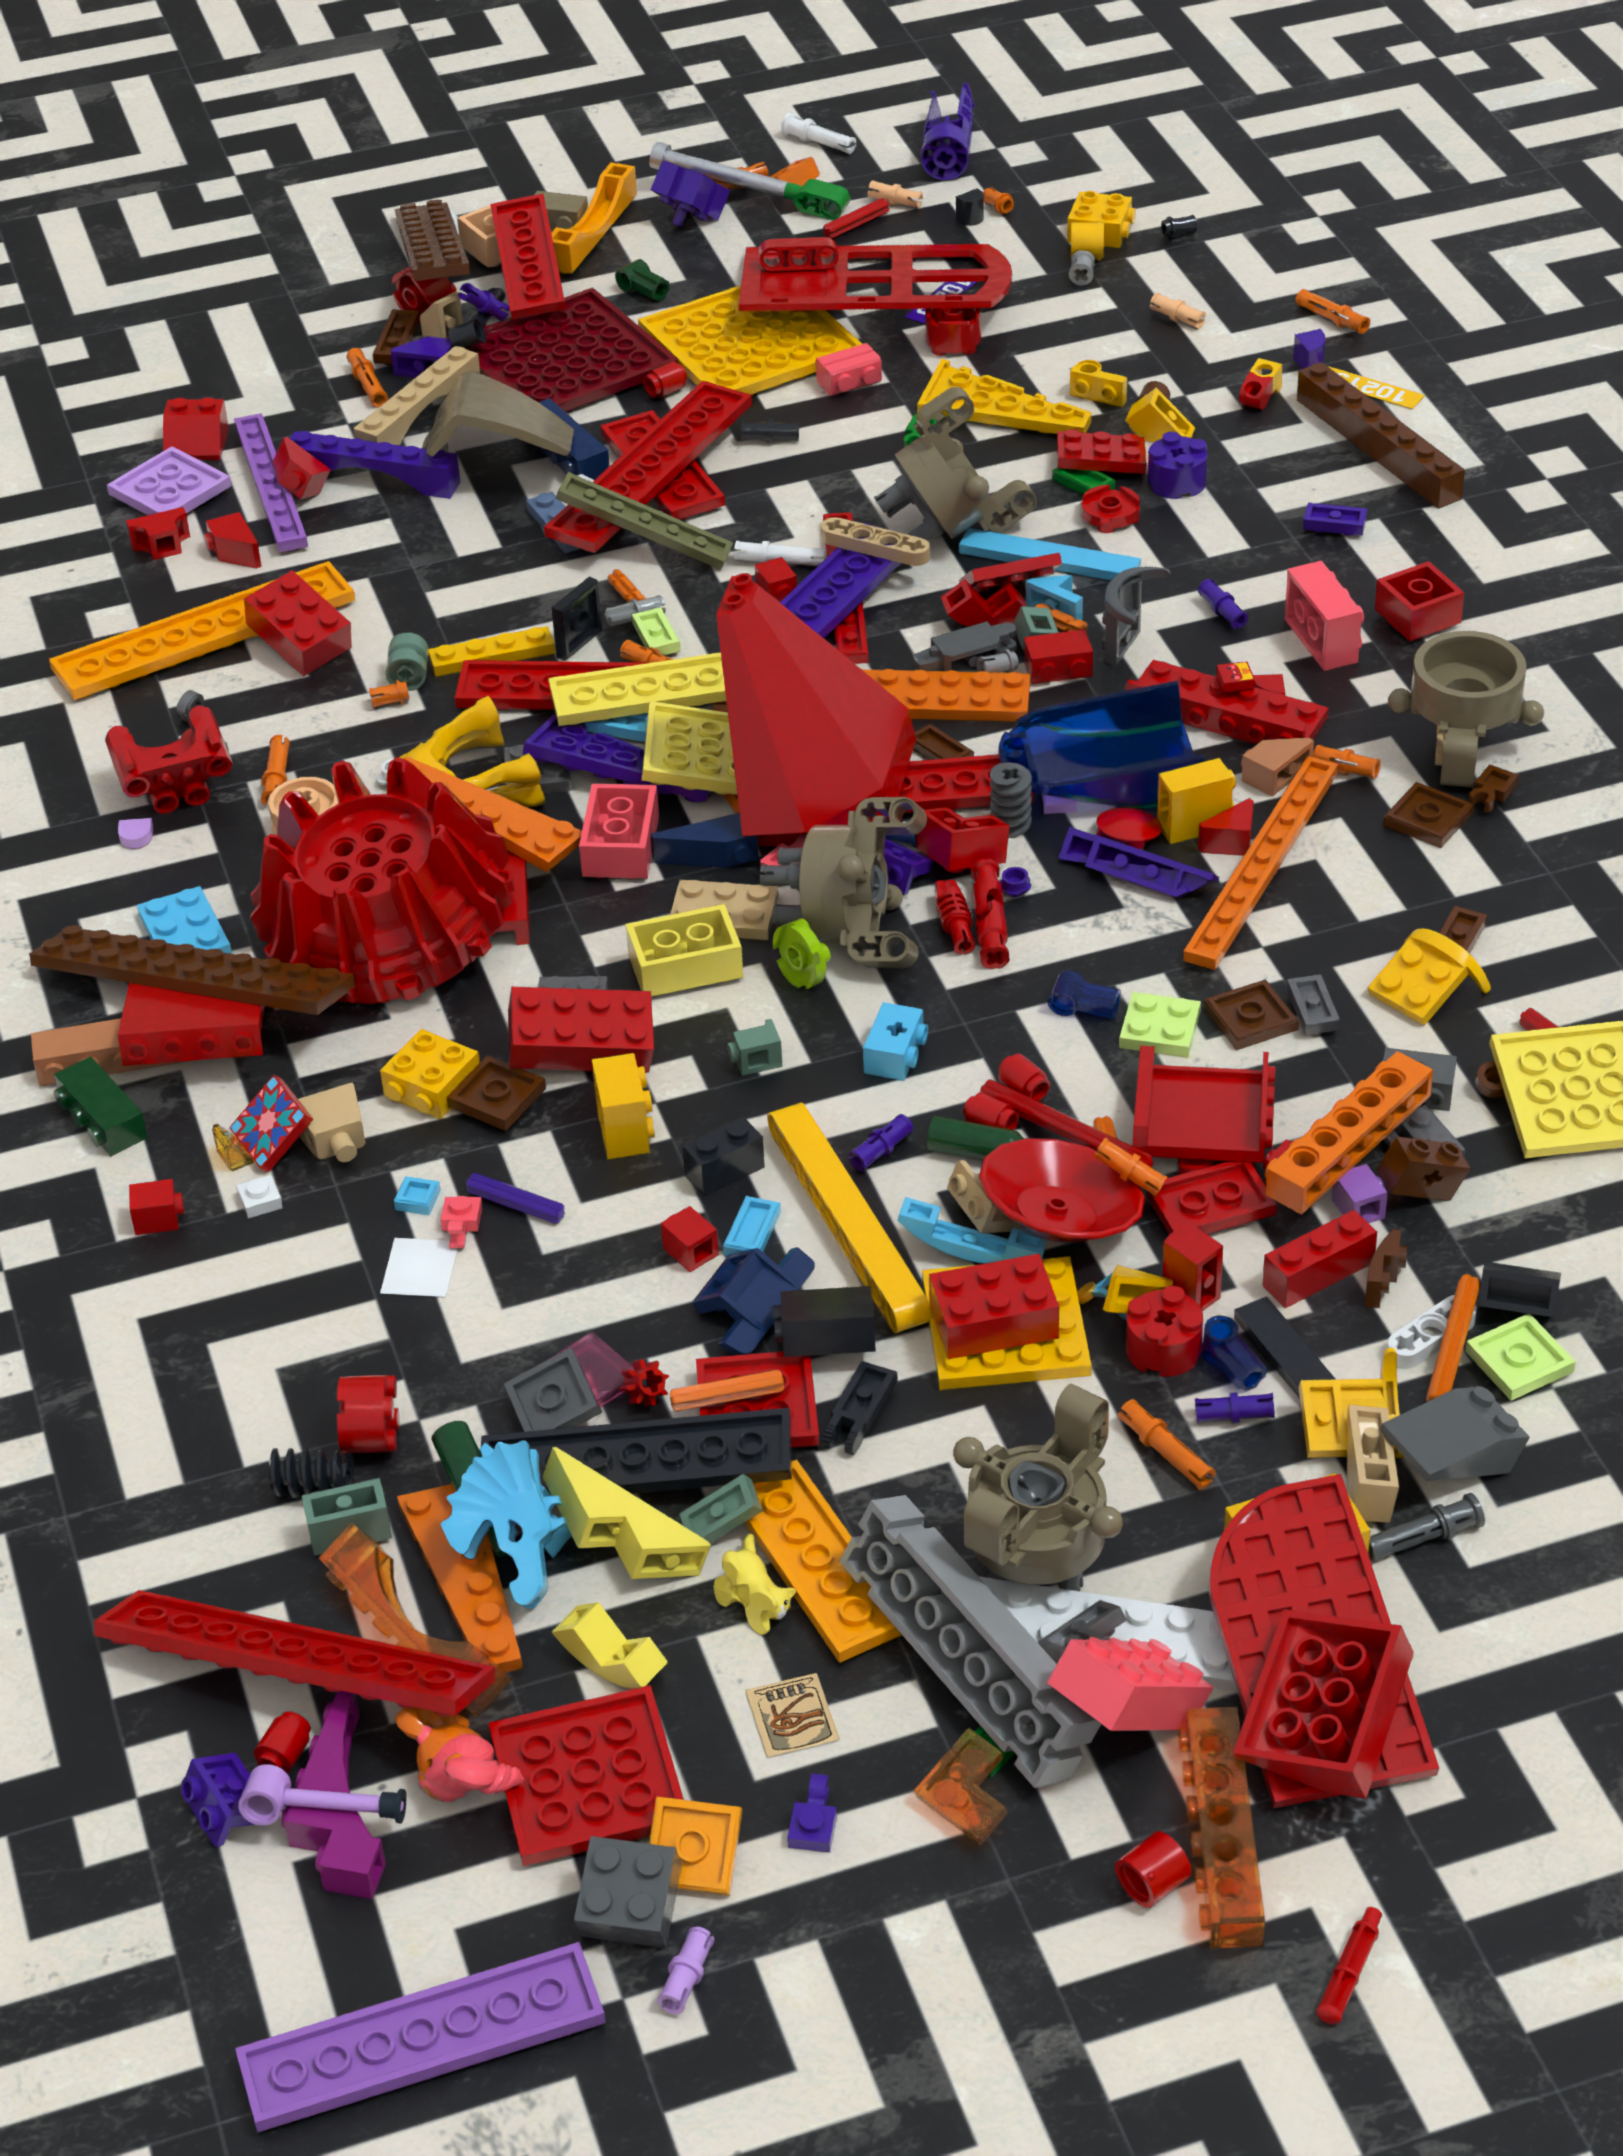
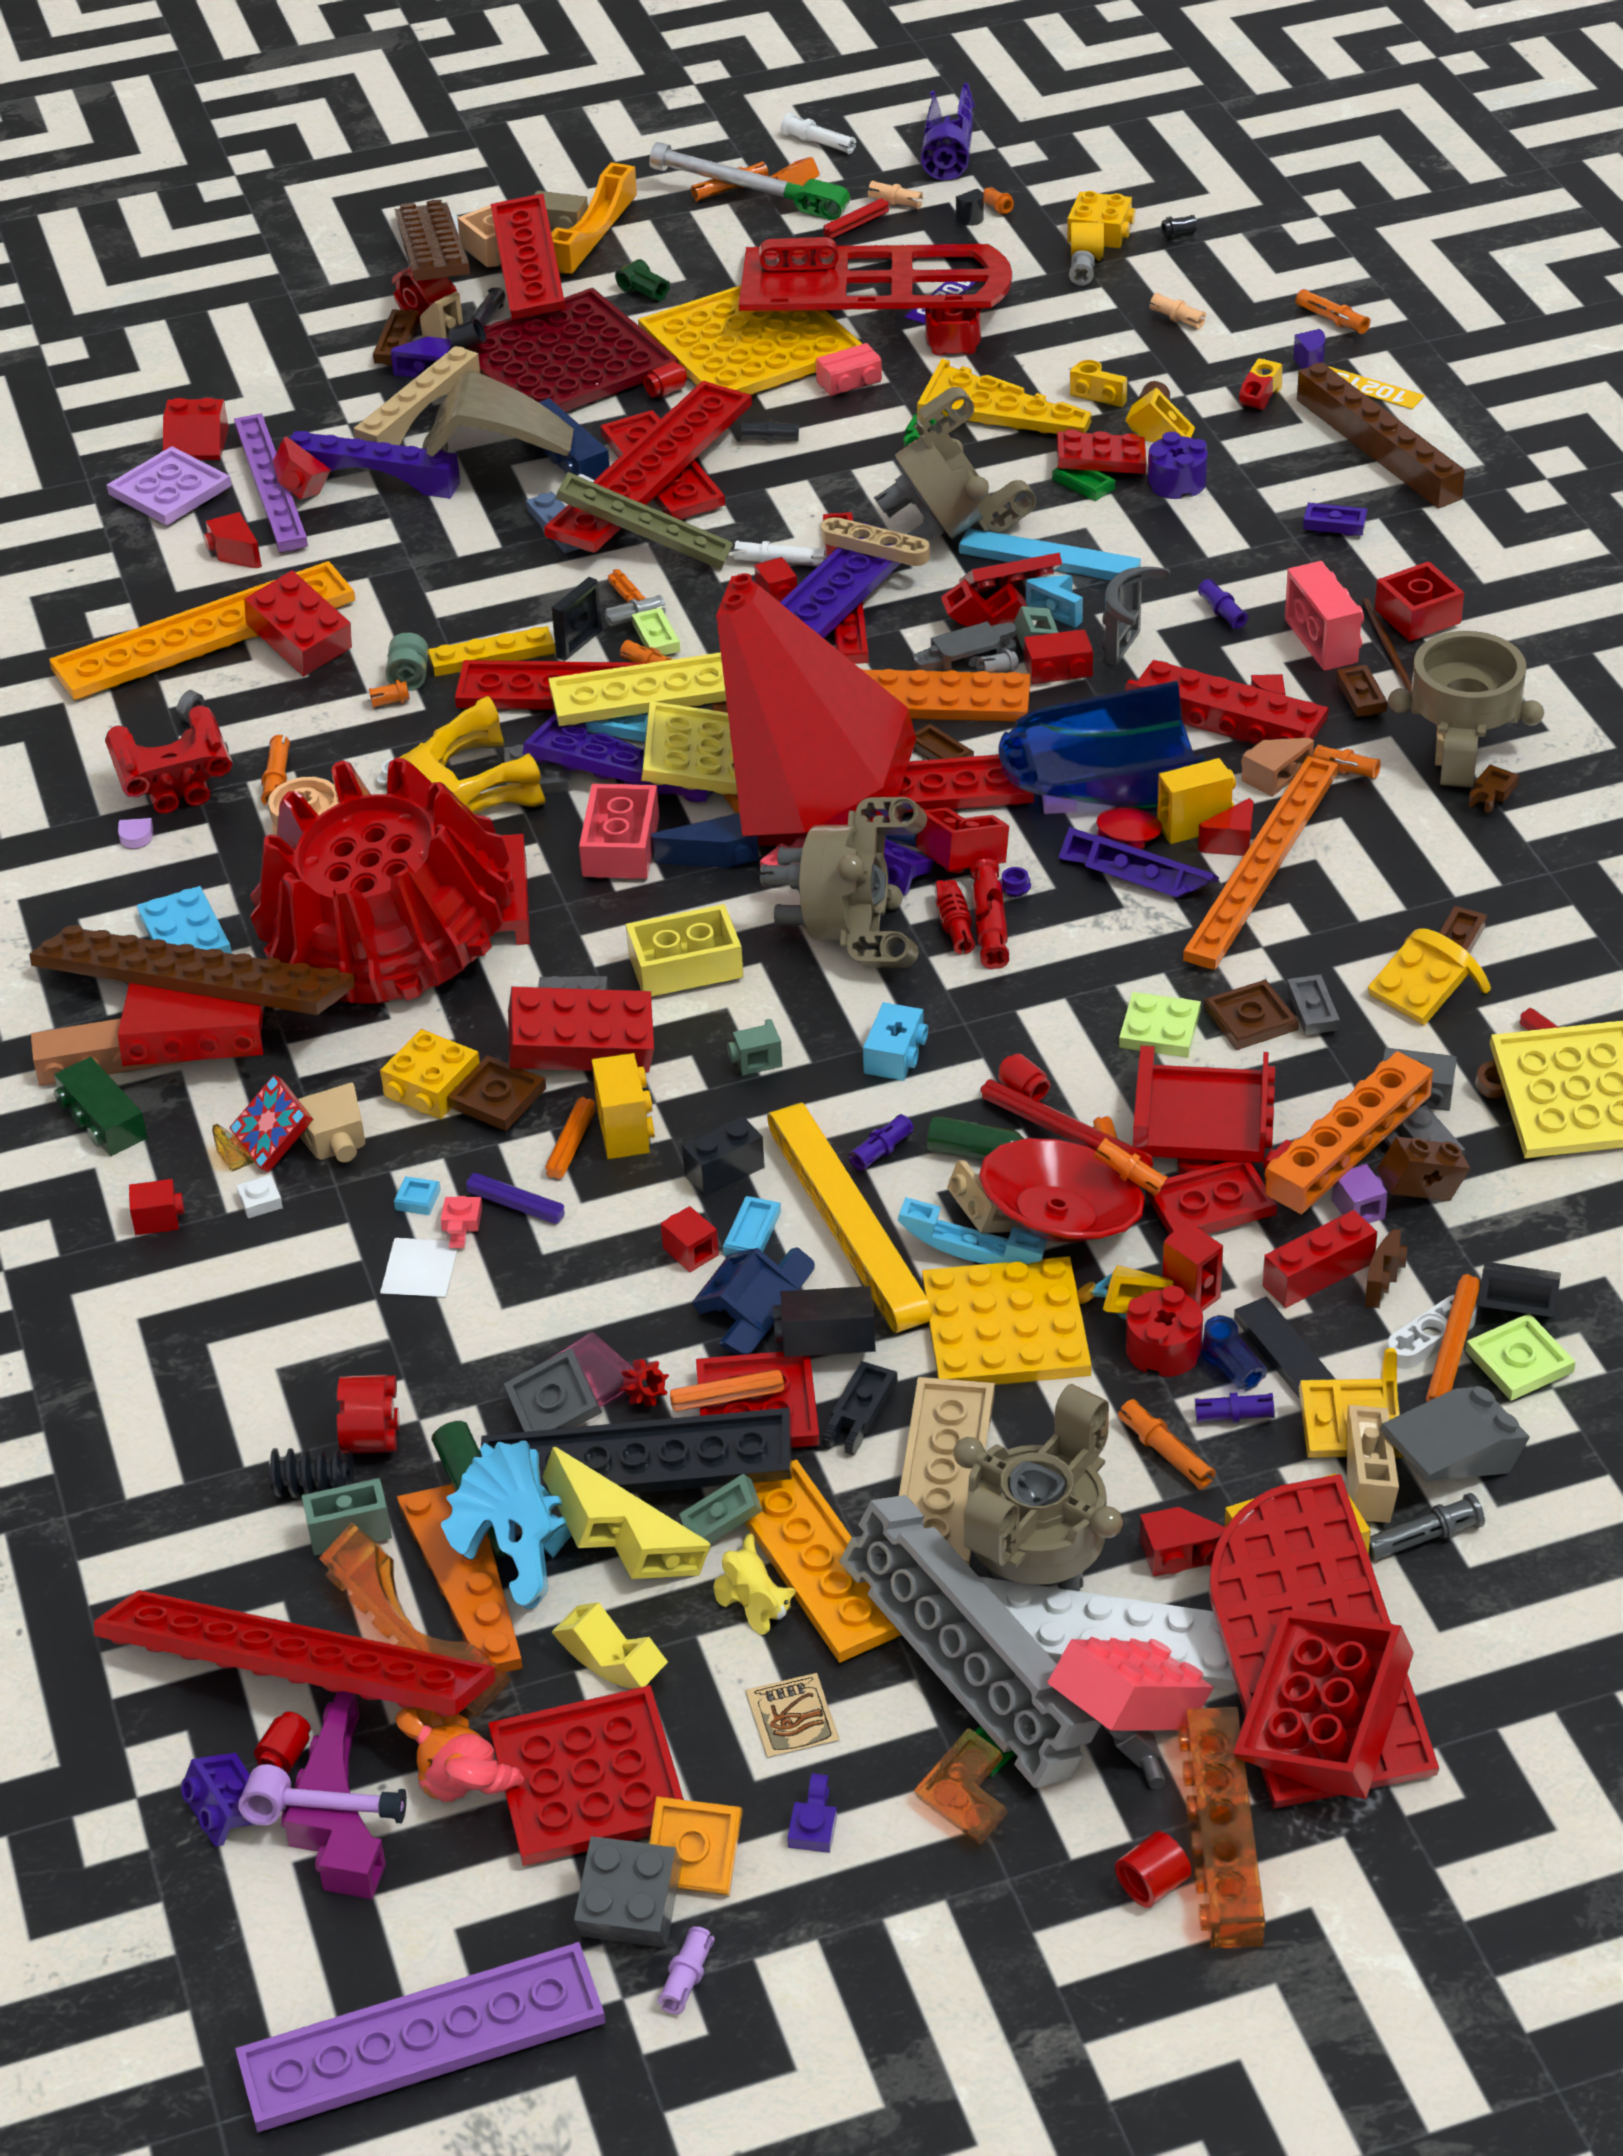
red brick [126,507,190,560] -> none
orange pin [346,348,388,408] -> none
orange wing [386,756,582,872] -> none
dark purple pin [458,282,510,321] -> none
dark purple brick [651,160,730,227] -> none
tan plate [670,880,779,940] -> none
lime plate [773,918,831,989] -> none
red brick [929,1253,1059,1359] -> none
red brick [963,1092,1019,1130] -> none
dark grey piece [990,762,1032,837] -> none
orange axle [1034,603,1088,633] -> none
flat silver plate [1037,1600,1127,1663] -> none
clear blue piece [1047,970,1121,1019] -> none
red plate [1081,485,1140,533] -> none
red tile [1216,661,1255,692] -> none
red piece [1316,1907,1382,2025] -> none
reddish brown tile [1383,782,1474,848] -> none
none -> orange axle [545,1097,596,1180]
none -> tan plate [899,1377,995,1566]
none -> flat silver piece [1104,1726,1166,1790]
none -> red slope [1139,1507,1226,1577]
none -> reddish brown plate [1336,665,1388,717]
none -> reddish brown axle [1362,598,1412,693]

